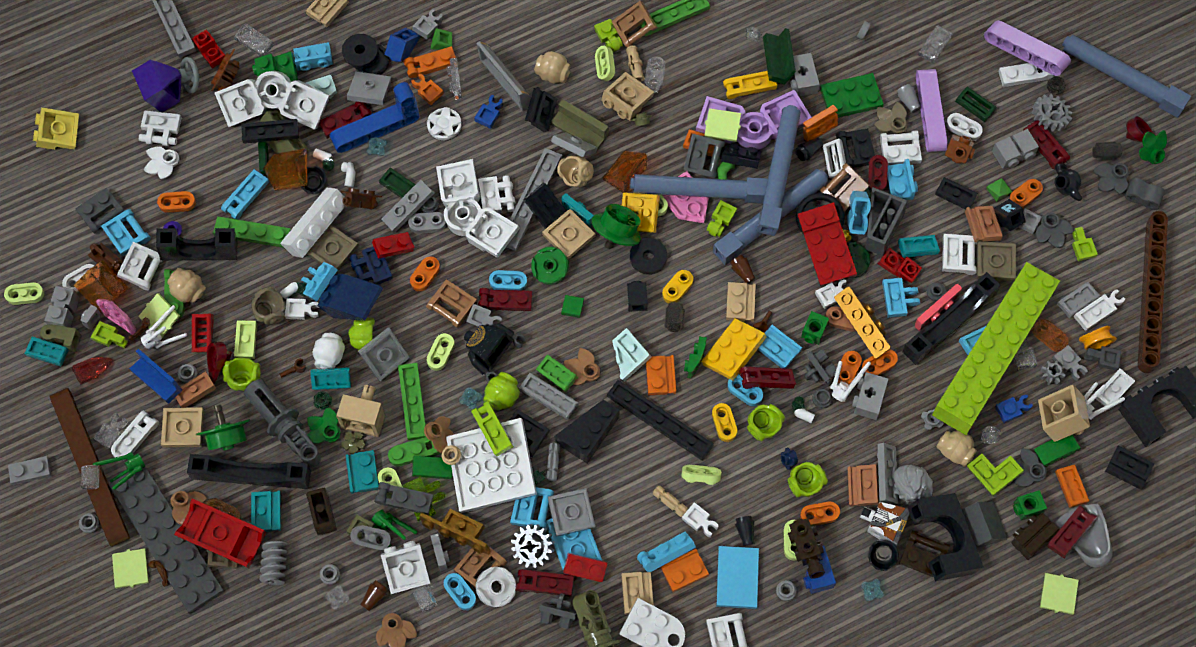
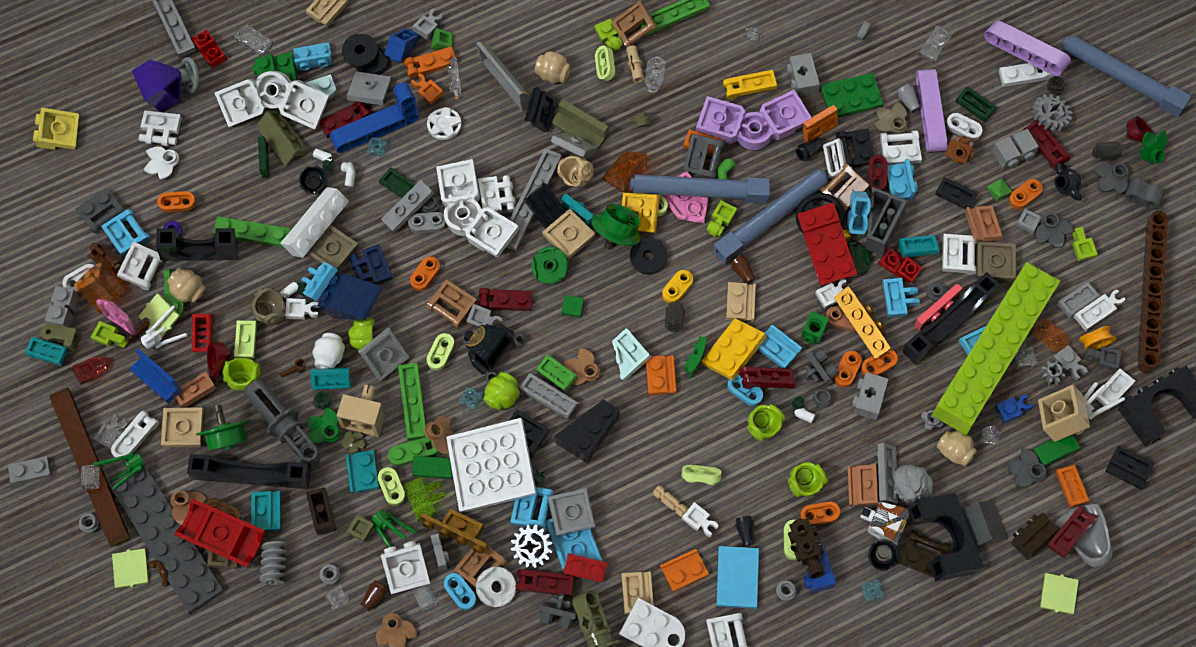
yellowish green plate [4,283,44,305] -> none
light grey plate [80,305,102,330] -> none
light grey plate [178,364,198,383] -> none
dark orange hinge [211,49,240,91] -> none
medium azure plate [221,169,269,220] -> none
black plate [241,119,299,144] -> none
clear orange slope [263,149,307,191] -> none
reddish brown hinge [340,188,382,210] -> none
light grey plate [350,525,391,550] -> none
red plate [372,232,415,259] -> none
dark grey plate [374,482,434,515] -> none
tan plate [442,445,461,465] -> none
lime plate [471,401,514,456] -> none
blue plate [474,95,503,129] -> none
medium azure plate [489,270,527,290] -> none
light grey axle [546,443,560,481] -> none
tan plate [601,72,654,121] -> none
black tile [607,380,714,461] -> none
black brick [627,281,648,312] -> none
medium azure plate [637,532,696,572] -> none
yellowish green piece [704,108,741,142] -> none
yellow plate [712,403,737,442] -> none
black plate [721,144,762,169] -> none
reddish brown hand [753,311,772,332] -> none
sand blue brick [756,105,801,236] -> none
dark green panel [763,28,796,84] -> none
dark blue plate [781,447,798,470] -> none
white plant [830,361,871,402] -> none
lime plate [967,454,1024,497] -> none
black brick [994,199,1026,231] -> none
green brick [1013,490,1047,521] -> none

